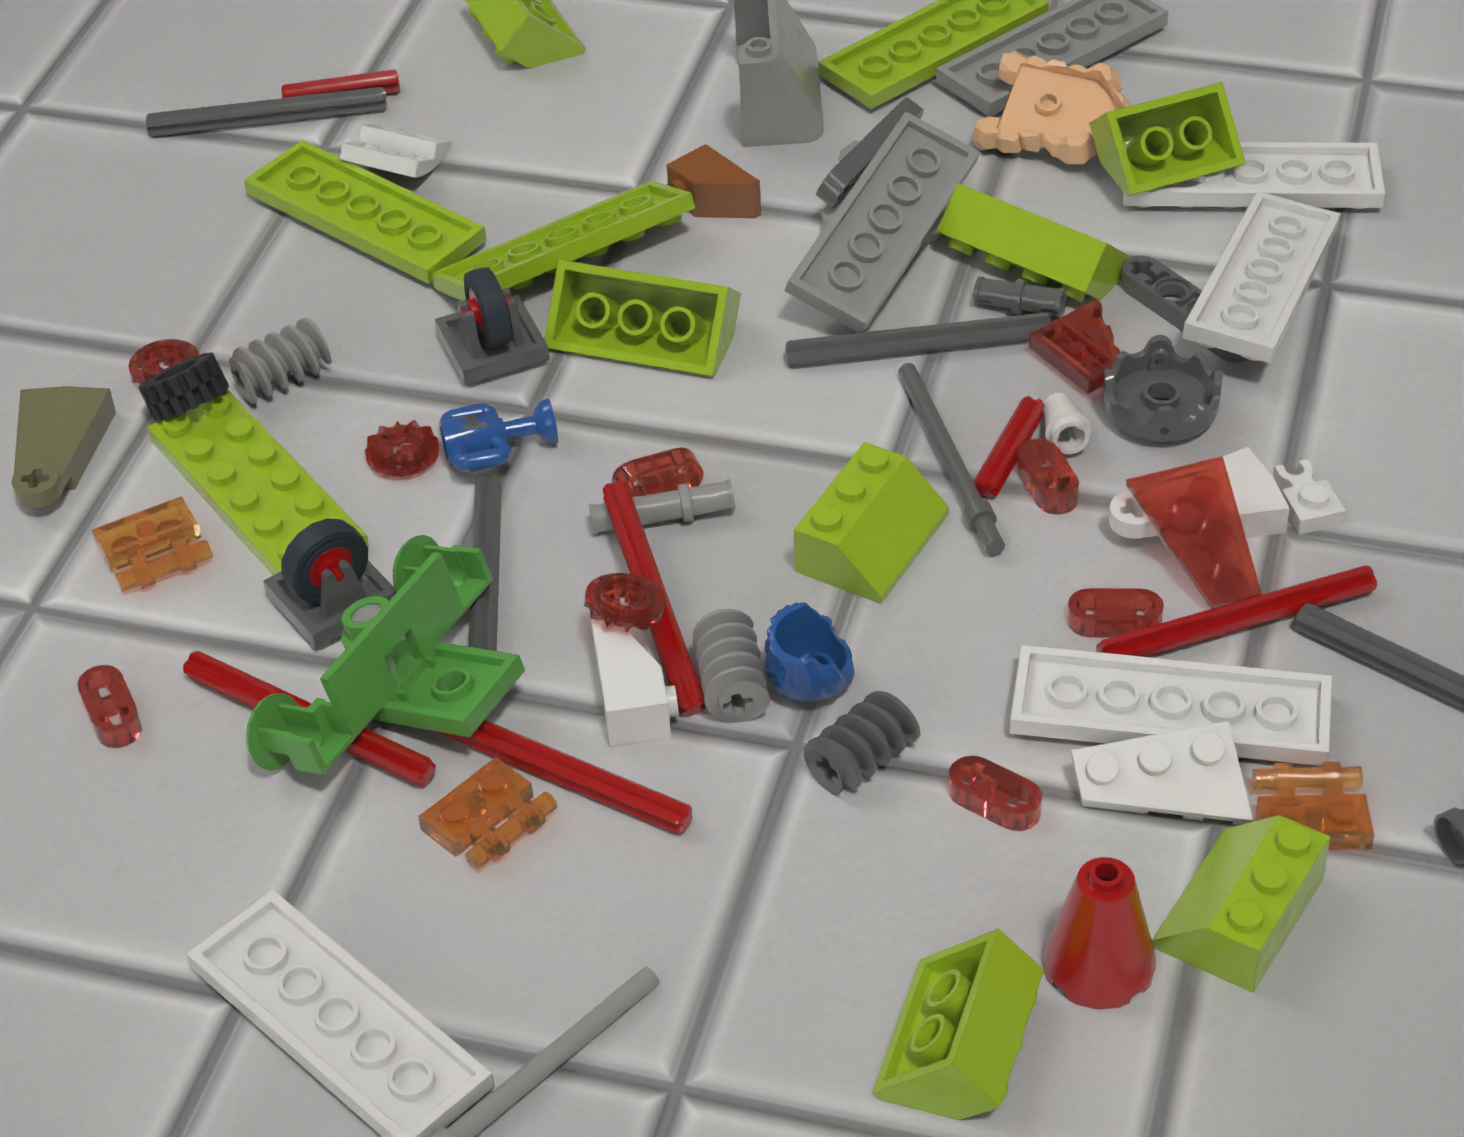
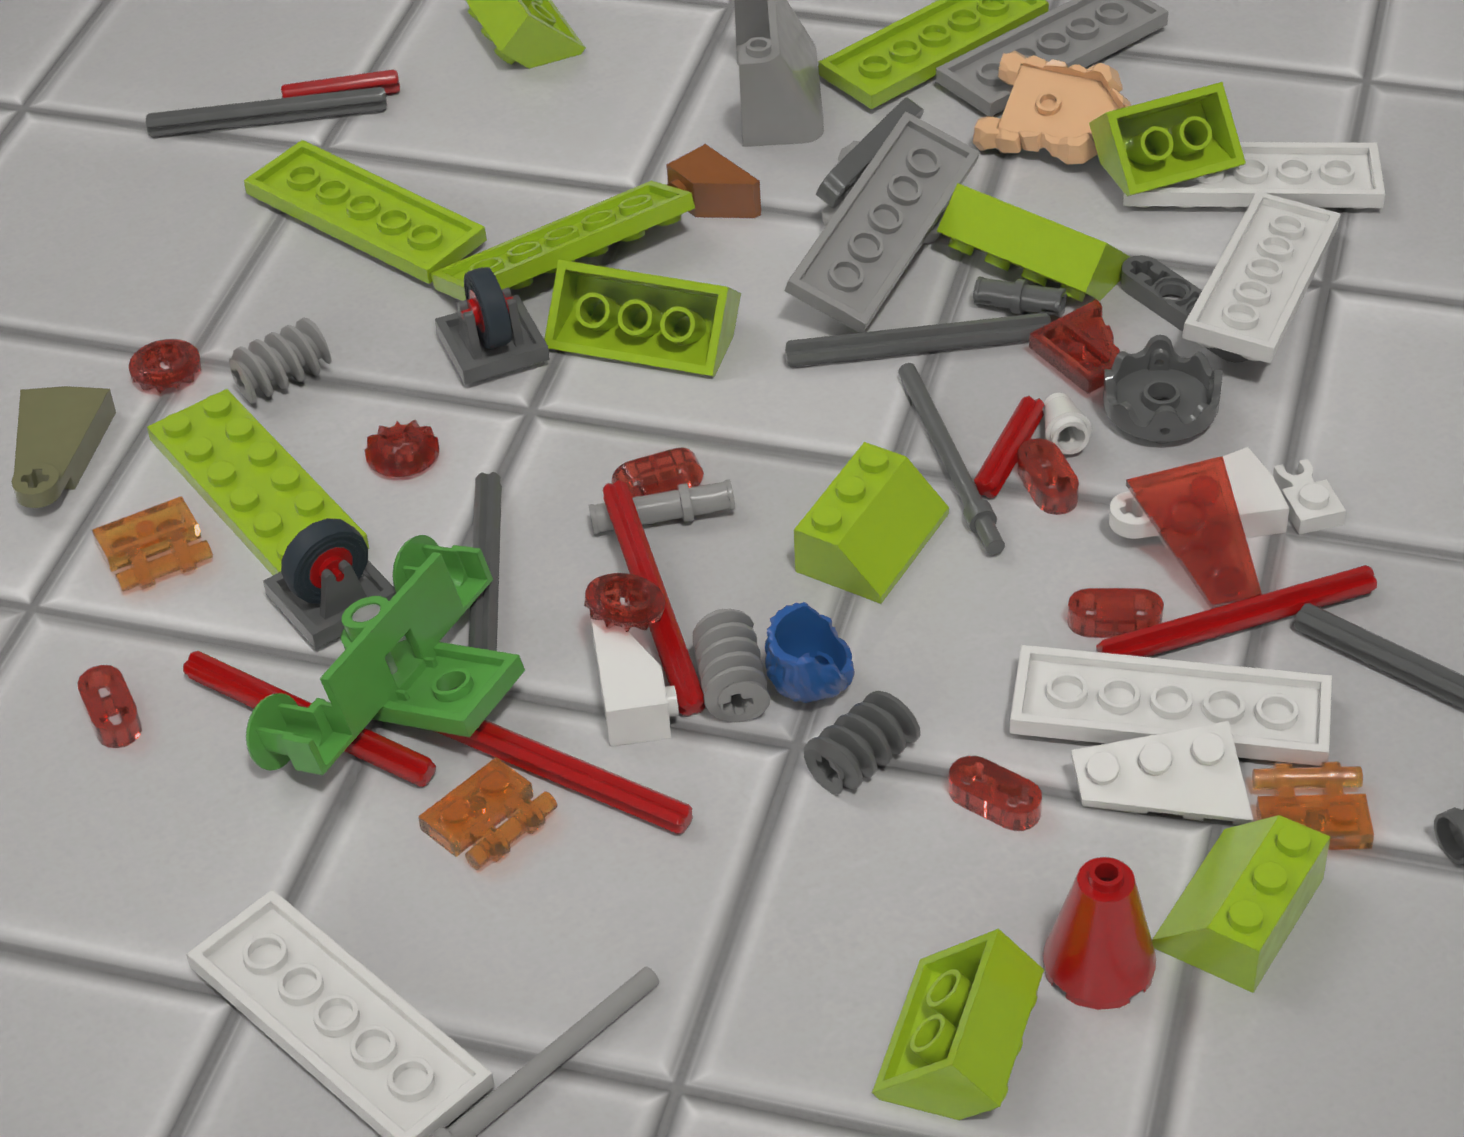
black tyre [138,352,229,422] -> none
white slope [340,123,452,178] -> none
blue piece [439,398,558,472] -> none

